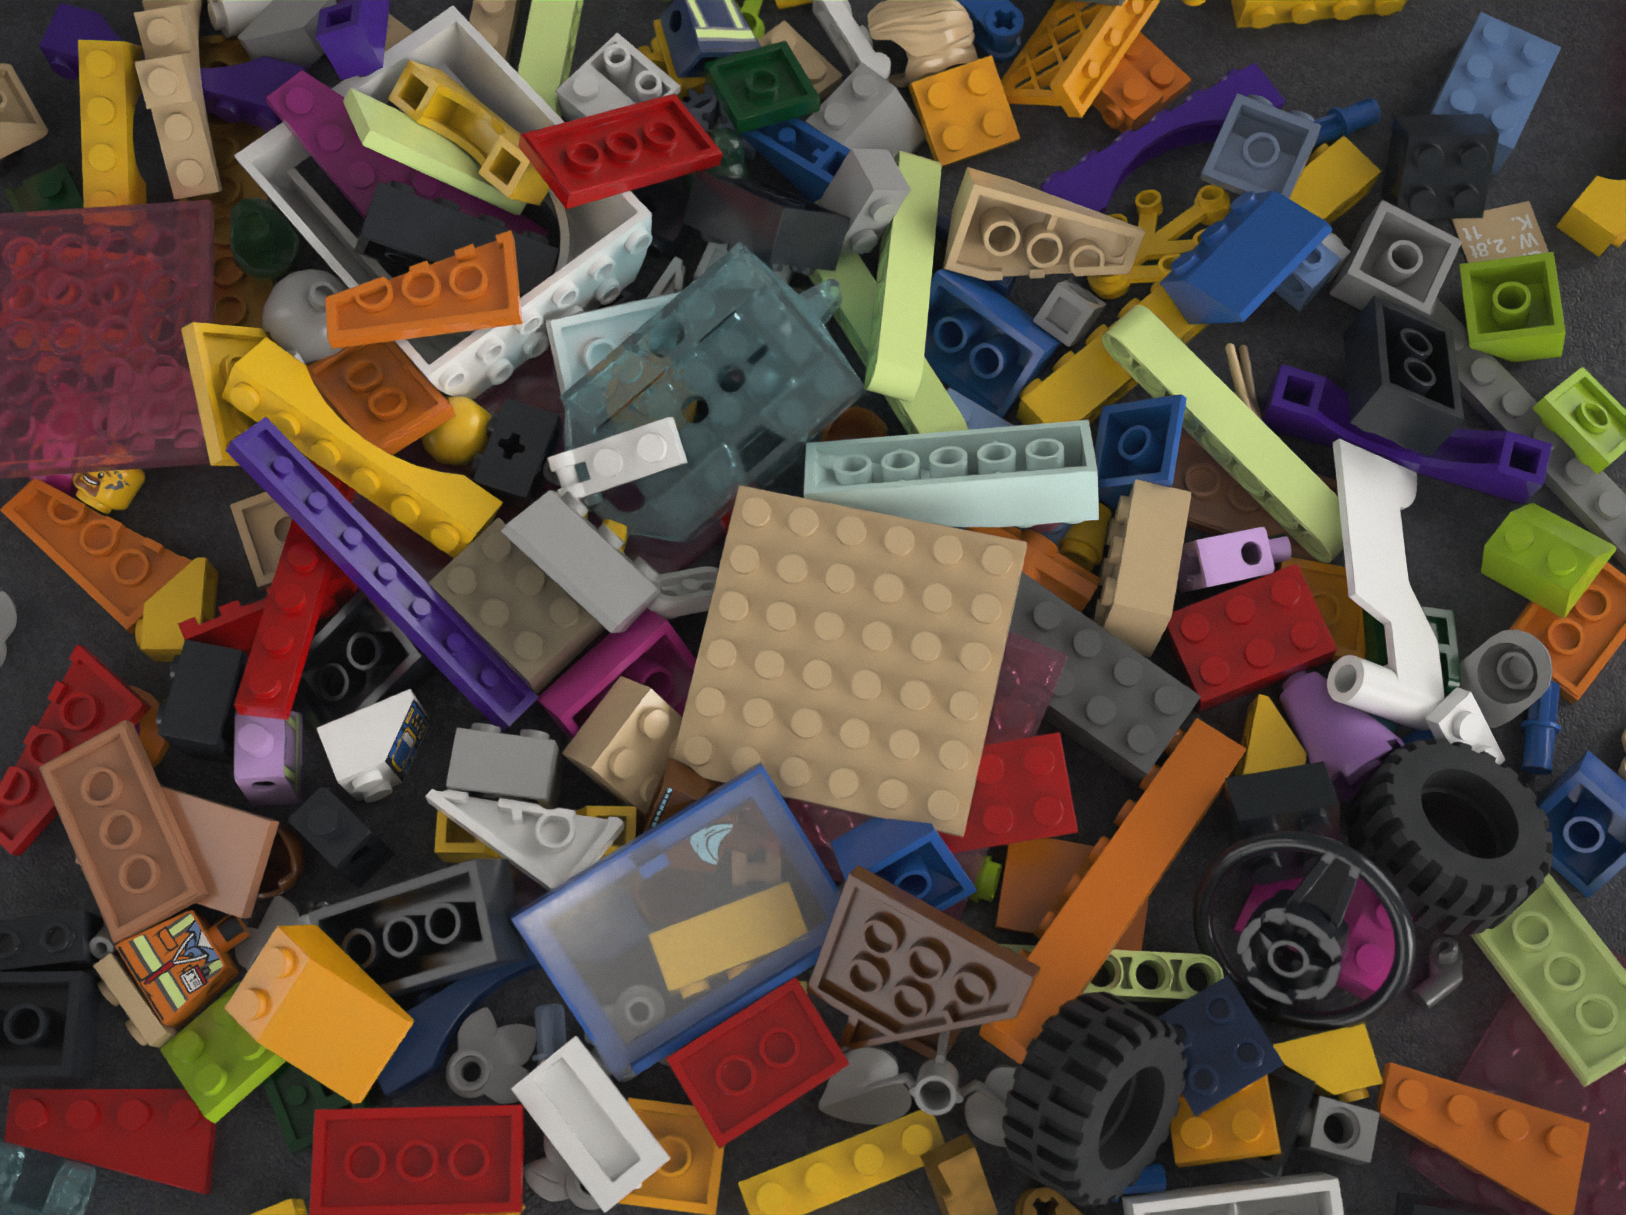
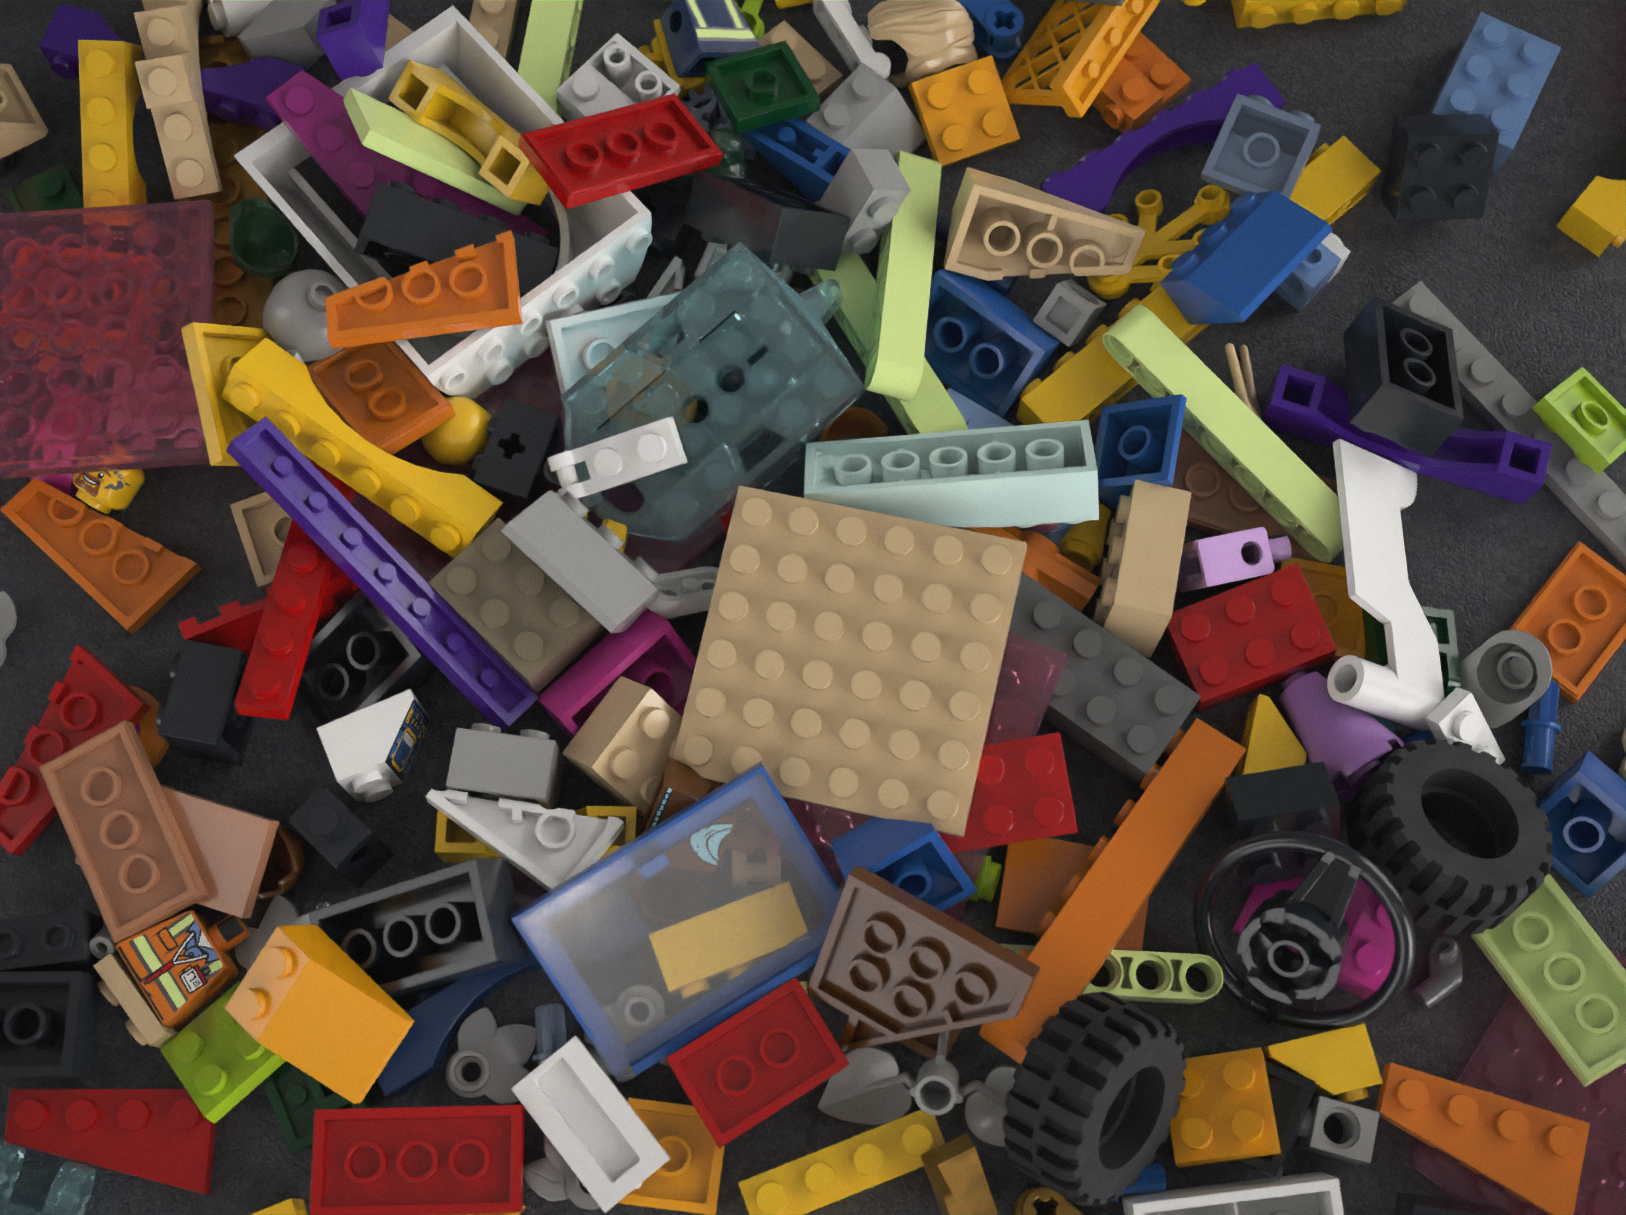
yellow slope [135,558,218,662] -> none
lavender torso [234,711,303,807] -> none
dark blue hinge [1158,976,1284,1117] -> none
blue axle [1313,97,1381,148] -> none
light grey slope [1329,200,1462,317] -> none
tan sticker [1452,201,1549,263] -> none
lime slope [1459,252,1566,362] -> none
lime slope [1481,503,1617,619] -> none

